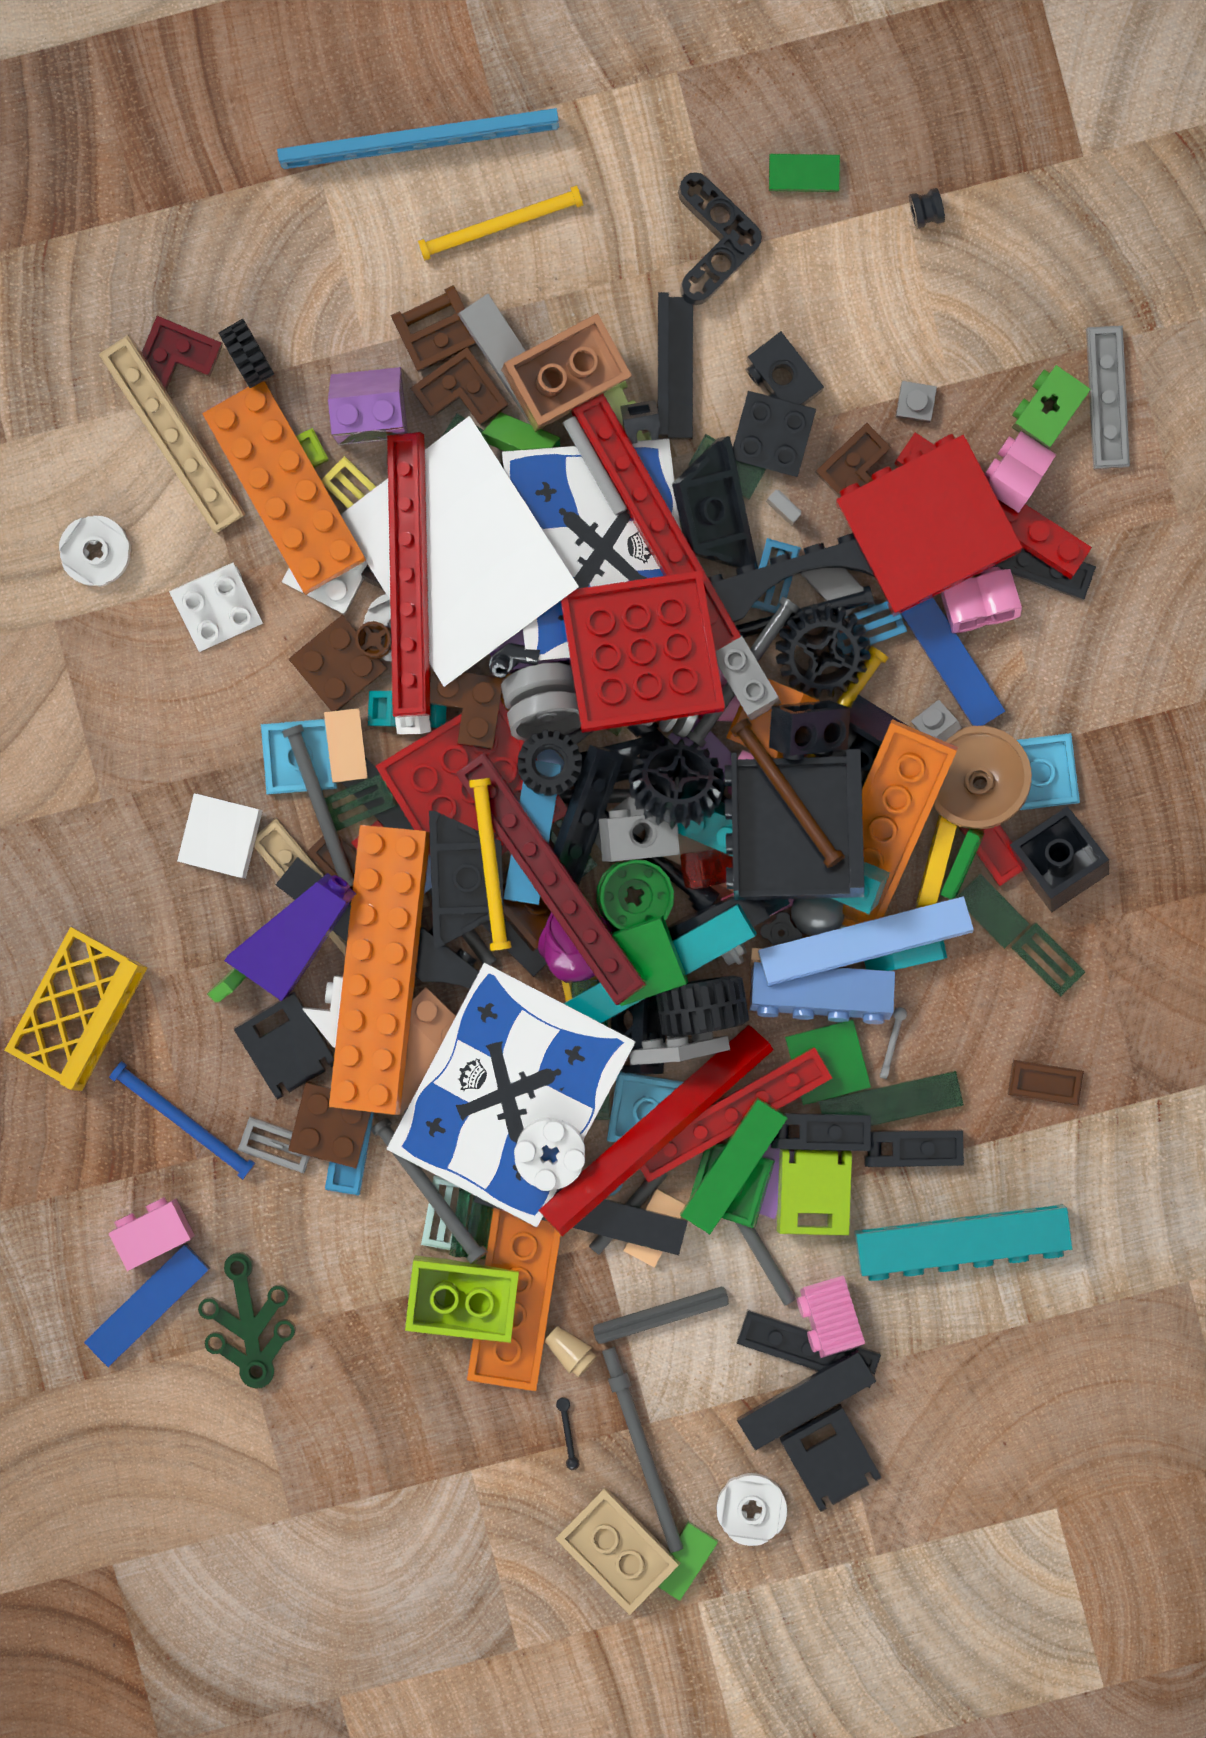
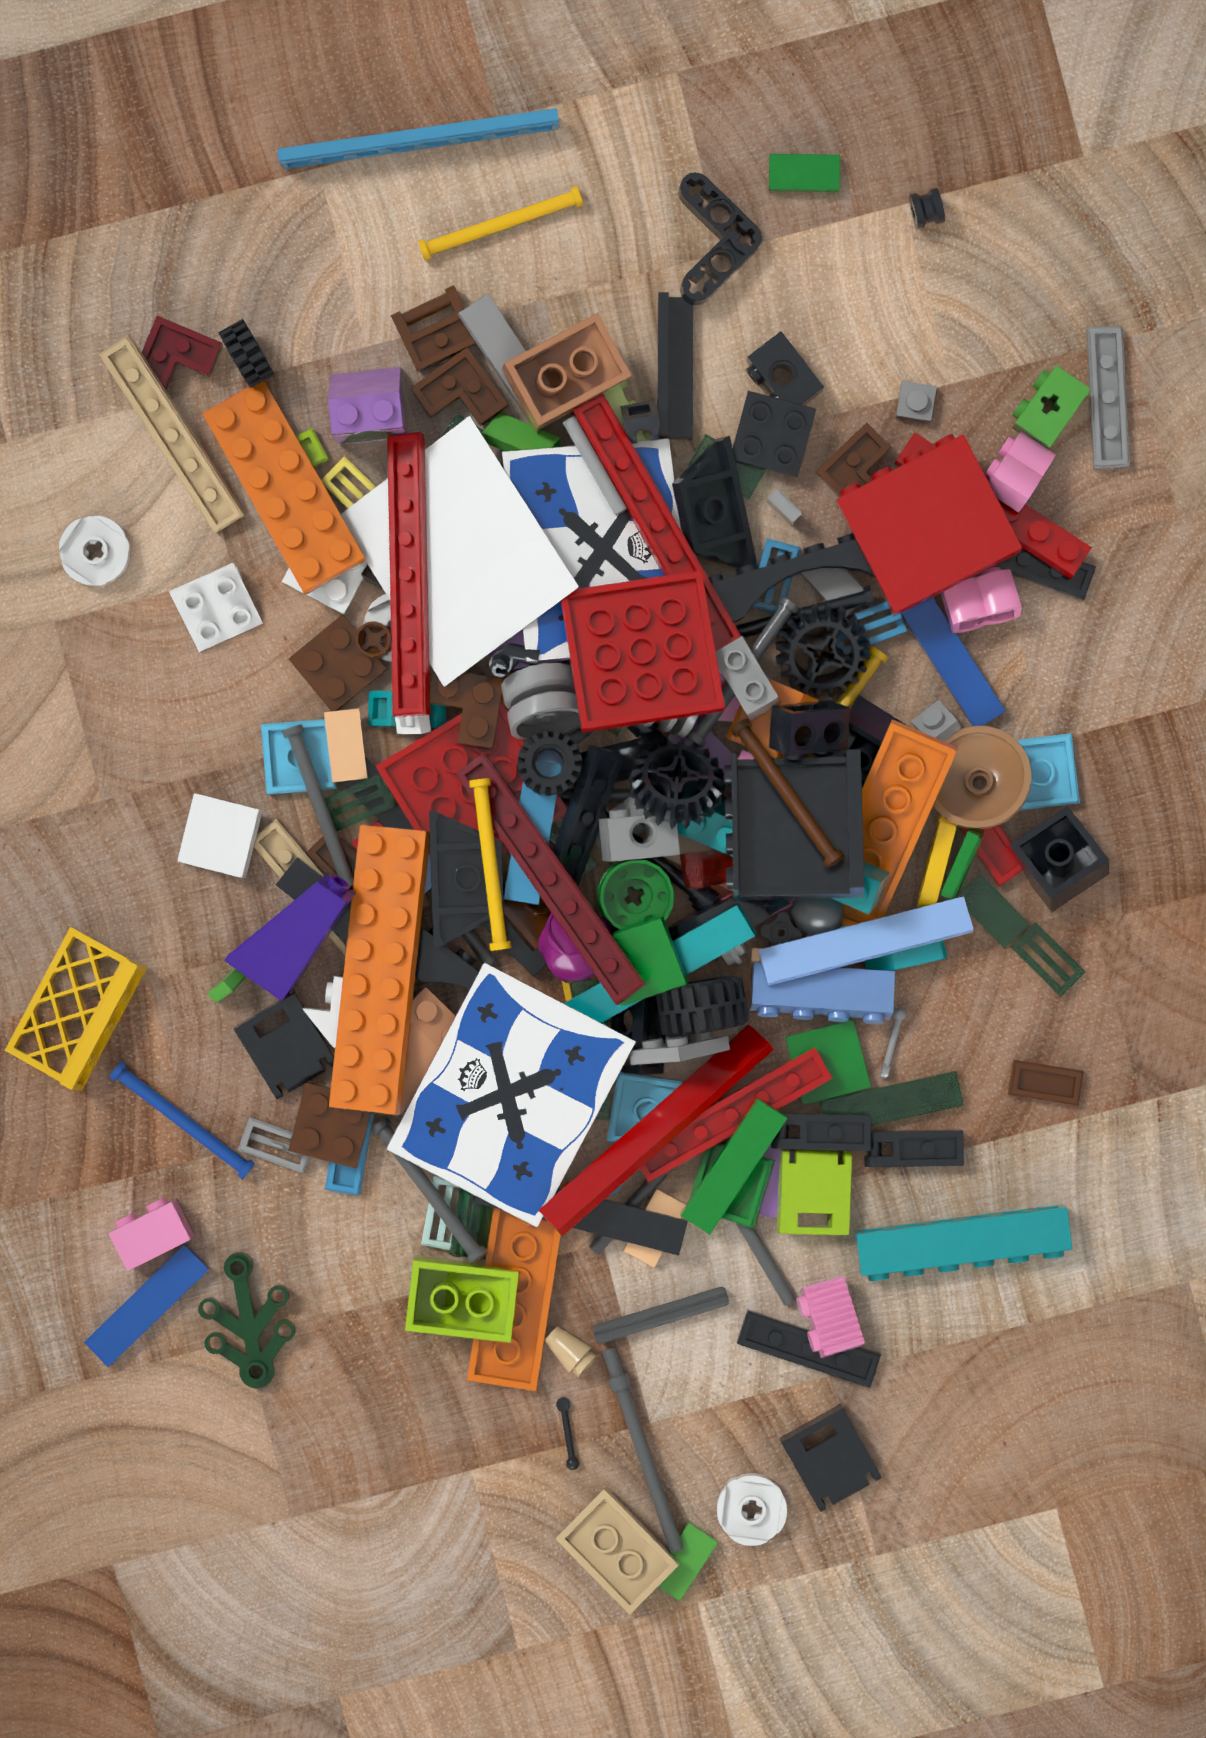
white plate [514,1118,585,1191] -> none
black tile [737,1349,876,1451] -> none

